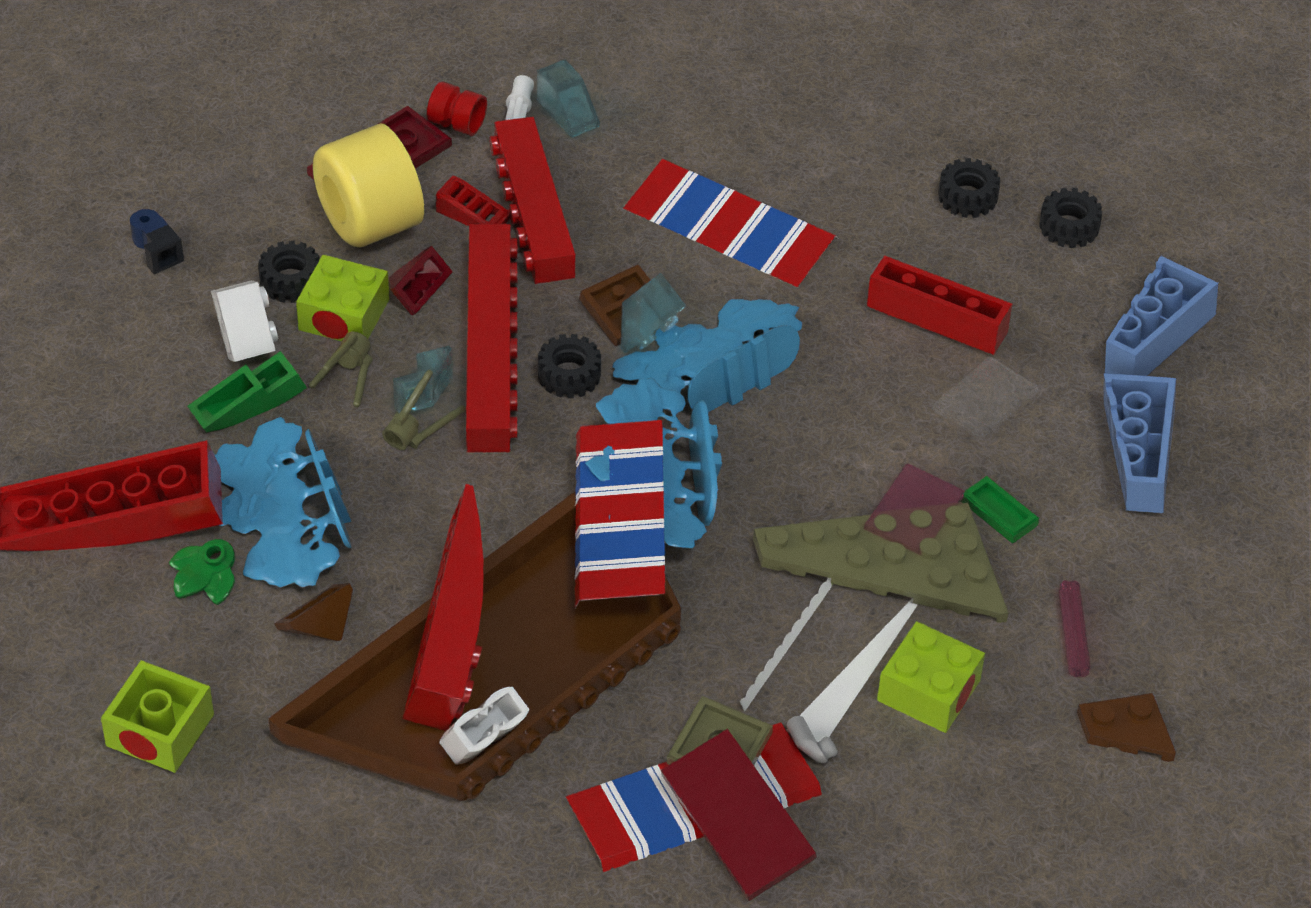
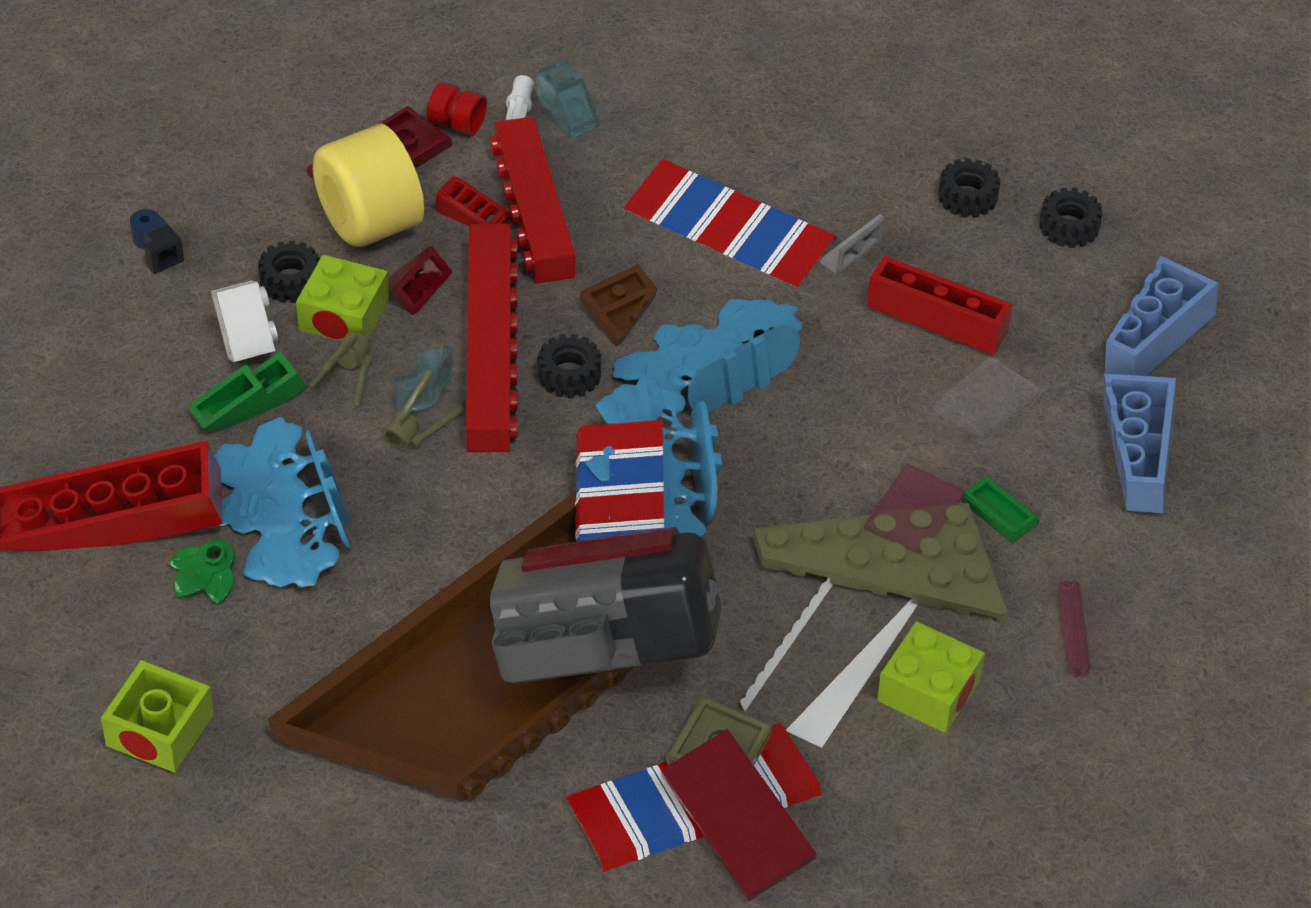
reddish brown slope [274,583,353,641] -> none
red slope [402,484,484,731] -> none
white brick [439,687,529,765] -> none
clear light blue slope [621,273,686,353] -> none
light grey arm [786,716,838,763] -> none
reddish brown wing [1077,693,1176,762] -> none
none -> piece [490,527,721,684]
none -> light grey slope [819,214,884,274]

